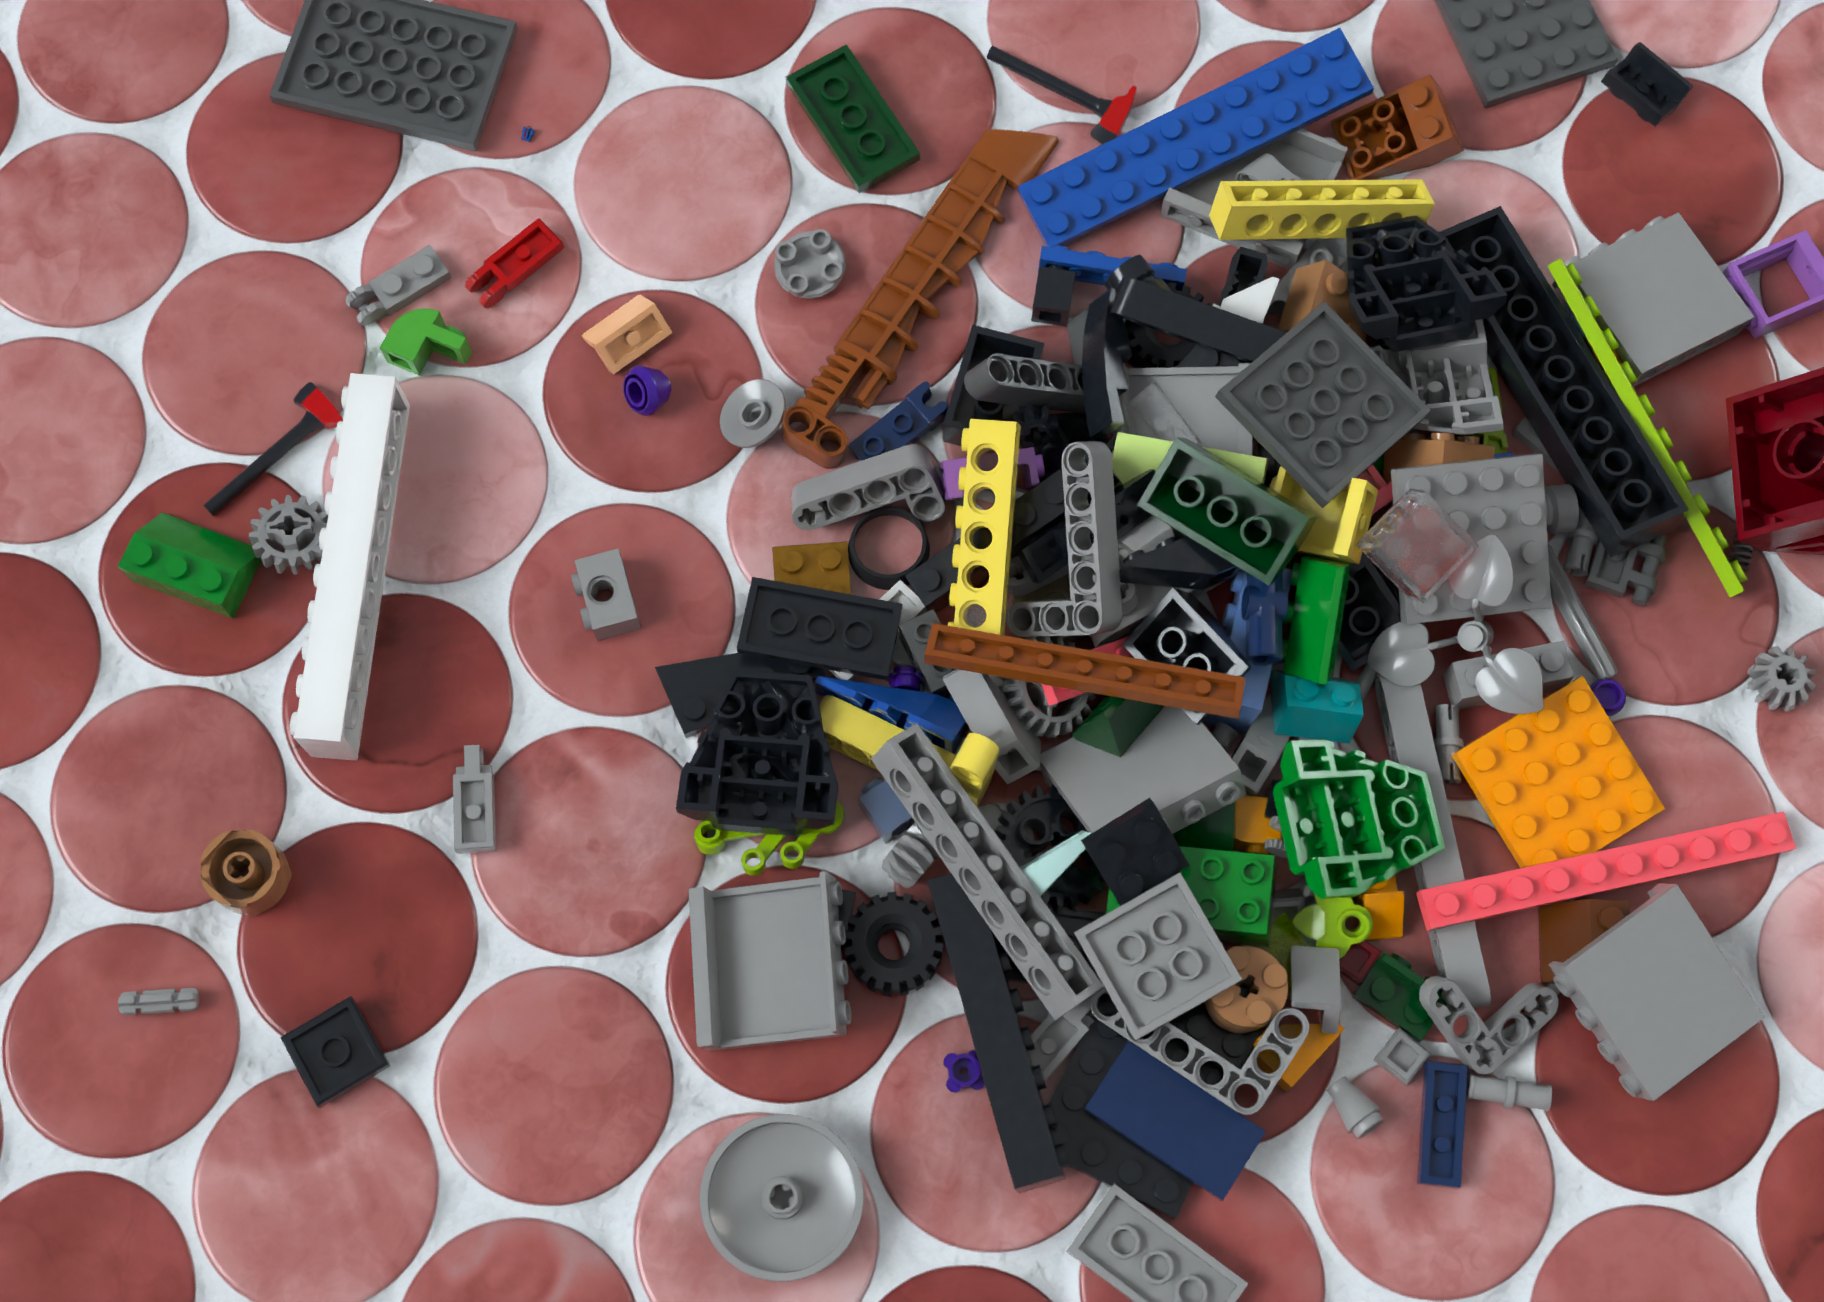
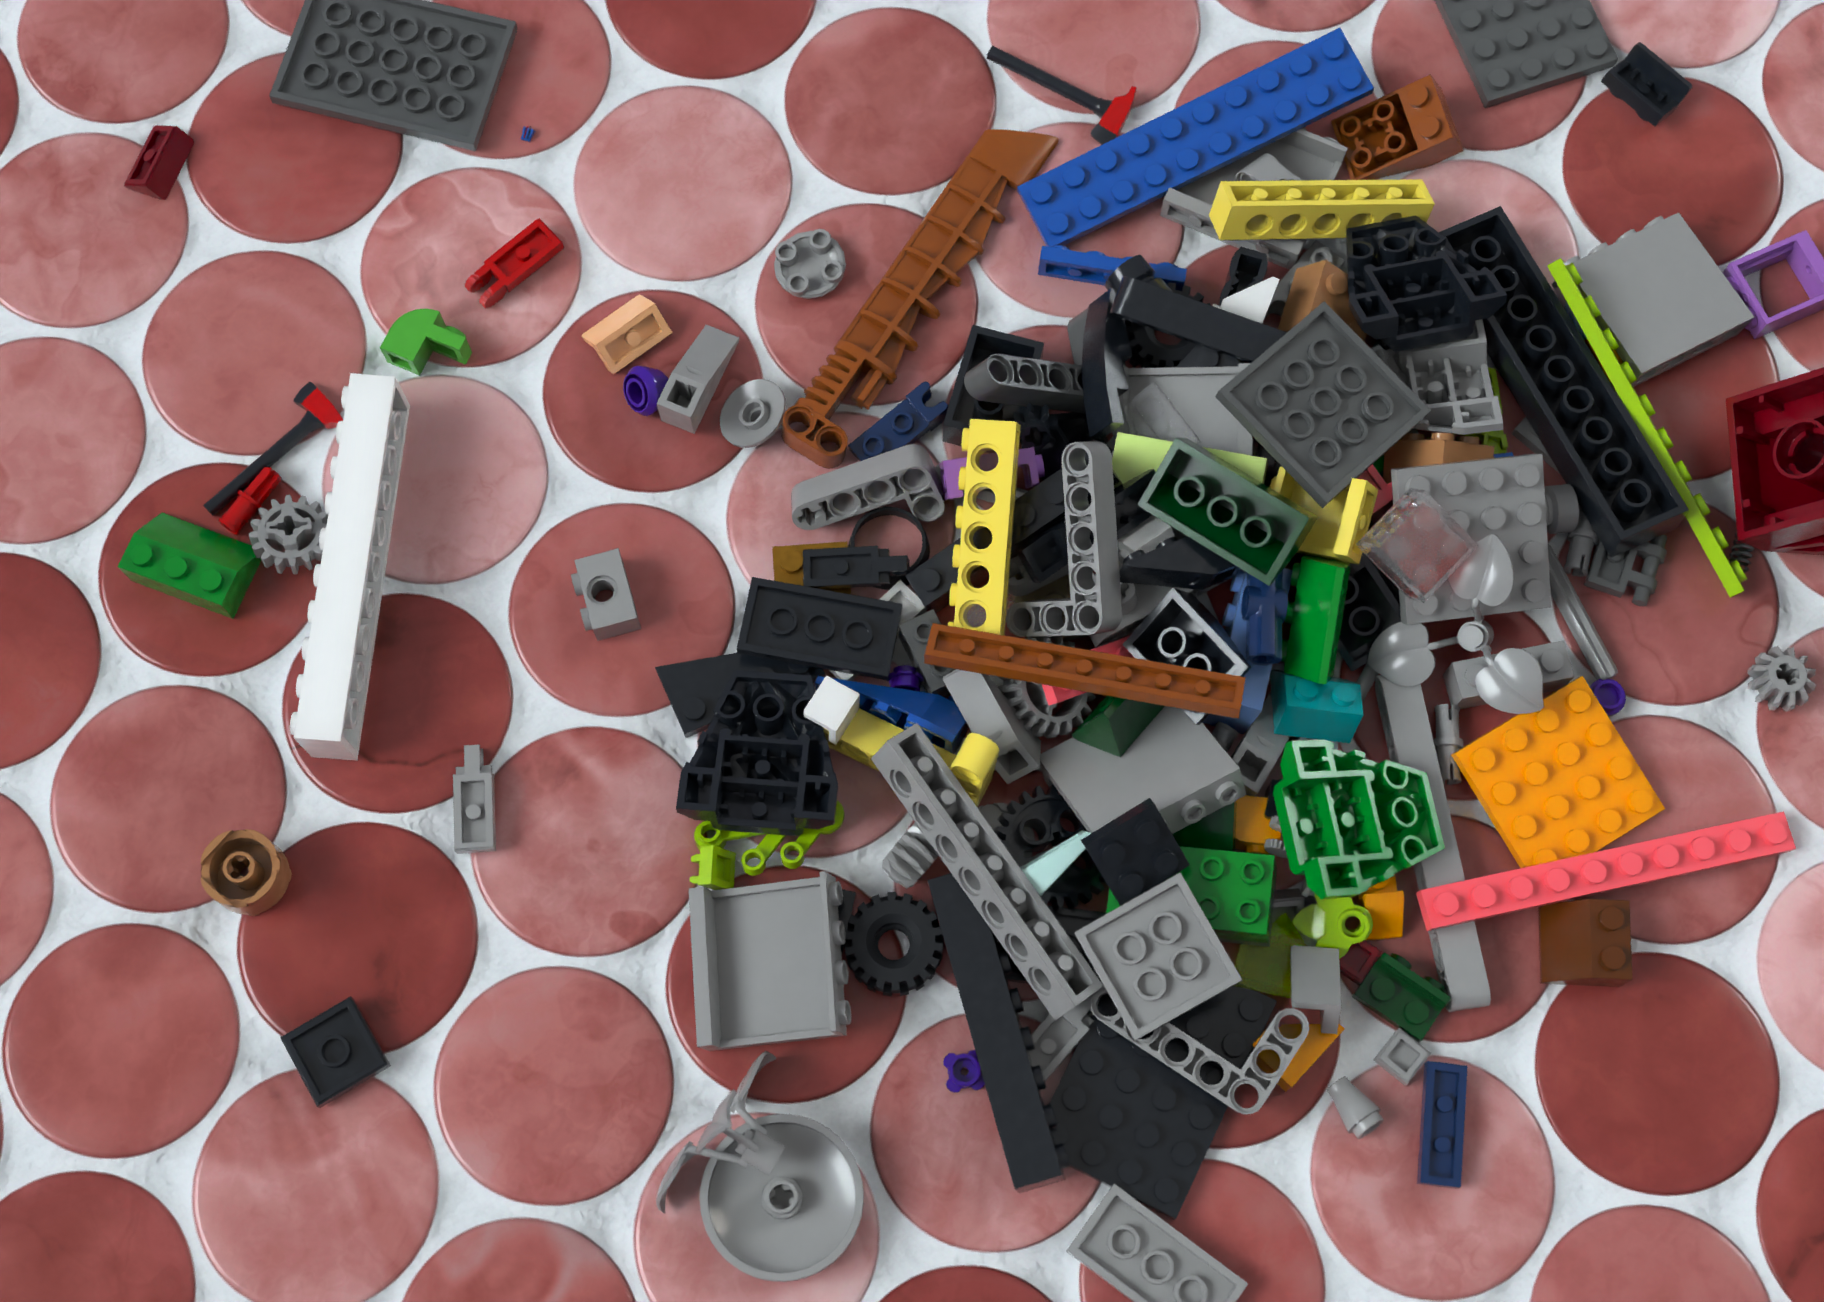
light grey axle [118,988,199,1016] -> none
light grey hinge [345,245,451,326] -> none
dark green plate [785,44,920,193] -> none
sand blue brick [859,778,915,844] -> none
black brick [1031,265,1076,327] -> none
dark blue tile [1084,1041,1266,1201] -> none
medium nougat brick [1204,946,1288,1034] -> none
light grey beam [1419,976,1559,1075] -> none
light grey pin [1466,1073,1552,1111] -> none
light grey panel [1548,883,1765,1101] -> none
none -> dark red slope [124,125,194,200]
none -> red axle [218,467,282,536]
none -> light grey plant [656,1051,785,1213]
none -> light grey slope [657,325,740,434]
none -> lime tile [689,845,736,890]
none -> black hinge [803,546,910,589]
none -> white panel [804,675,860,745]

